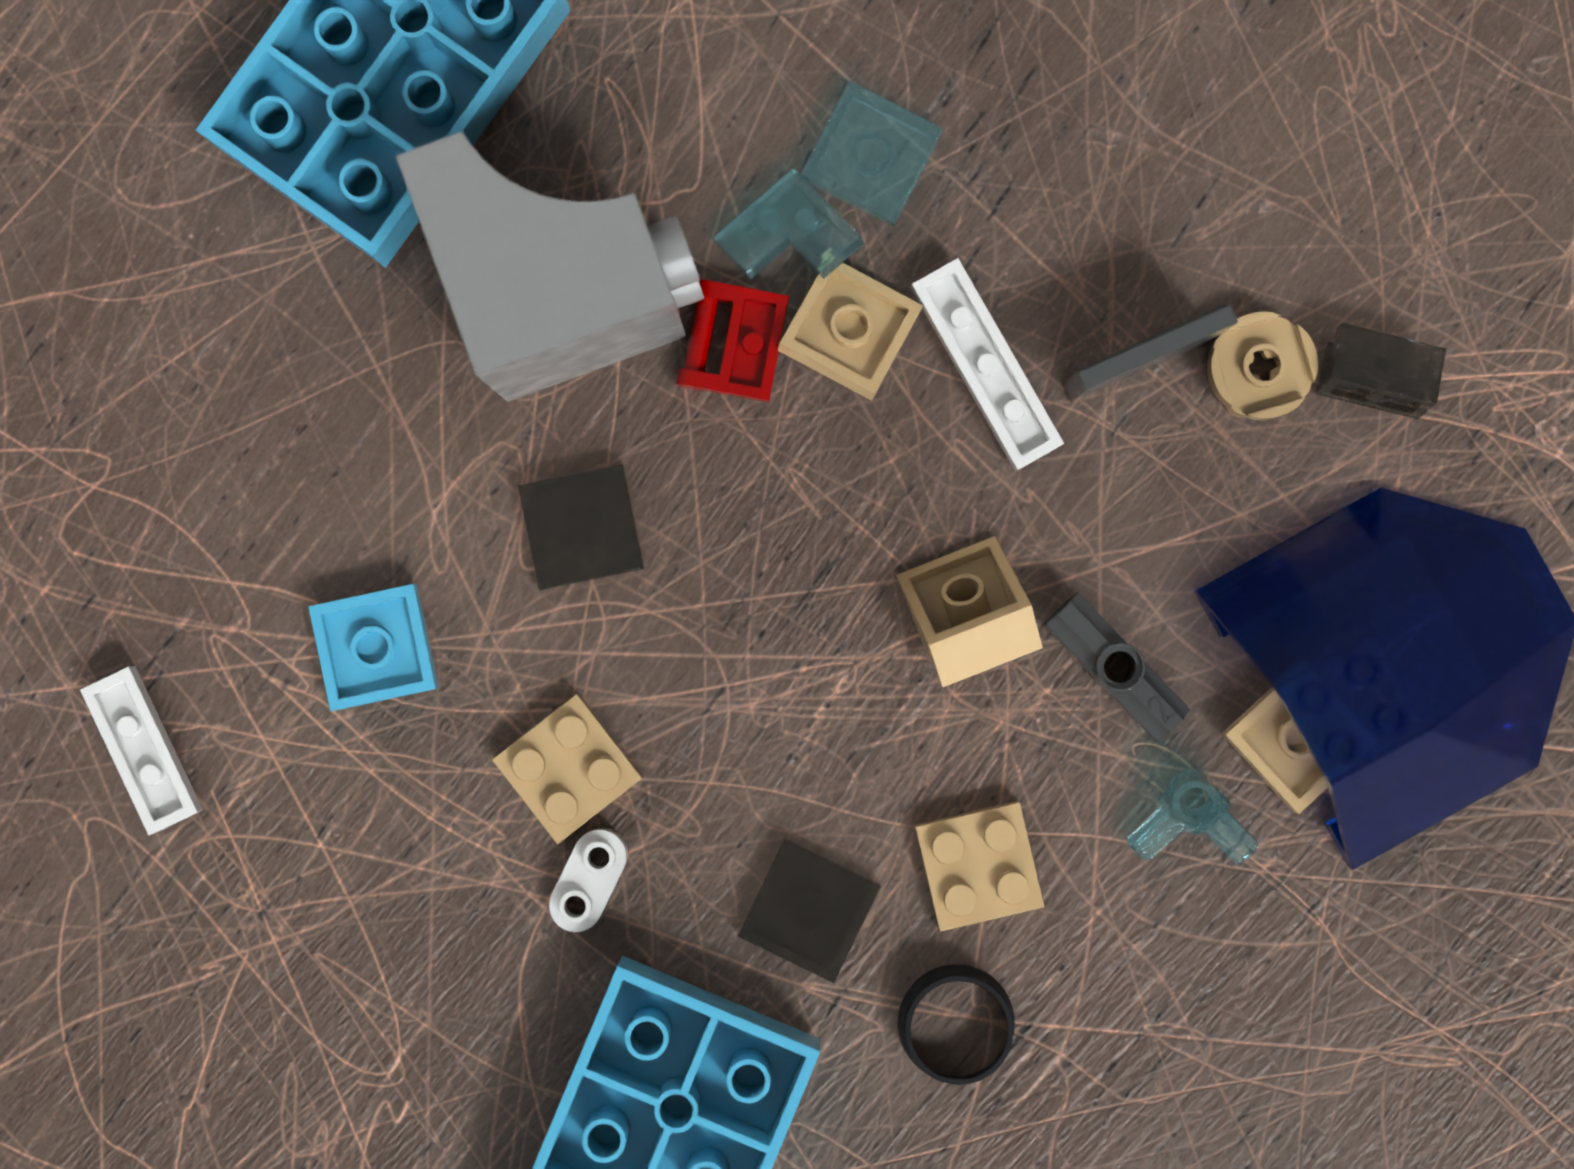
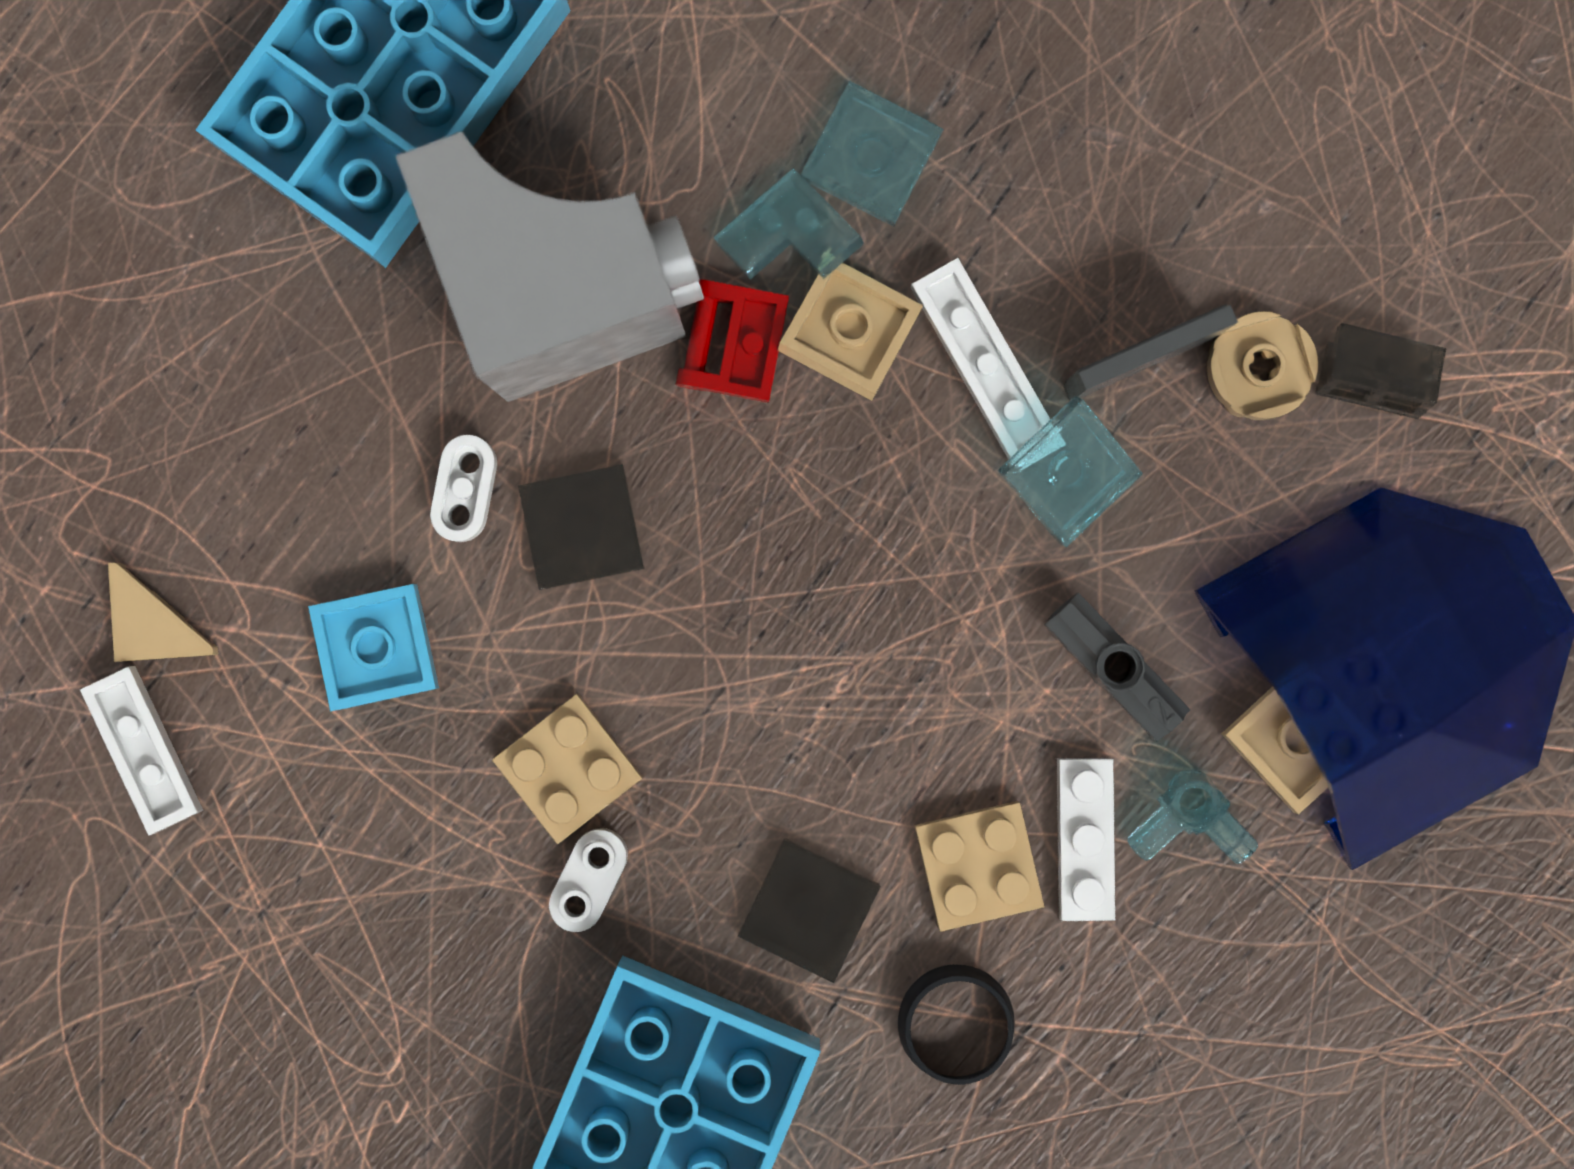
tan slope [896,536,1043,687] -> none
none -> tan tile [108,563,218,662]
none -> white plate [430,435,497,542]
none -> clear light blue tile [997,396,1143,547]
none -> white plate [1057,758,1115,921]

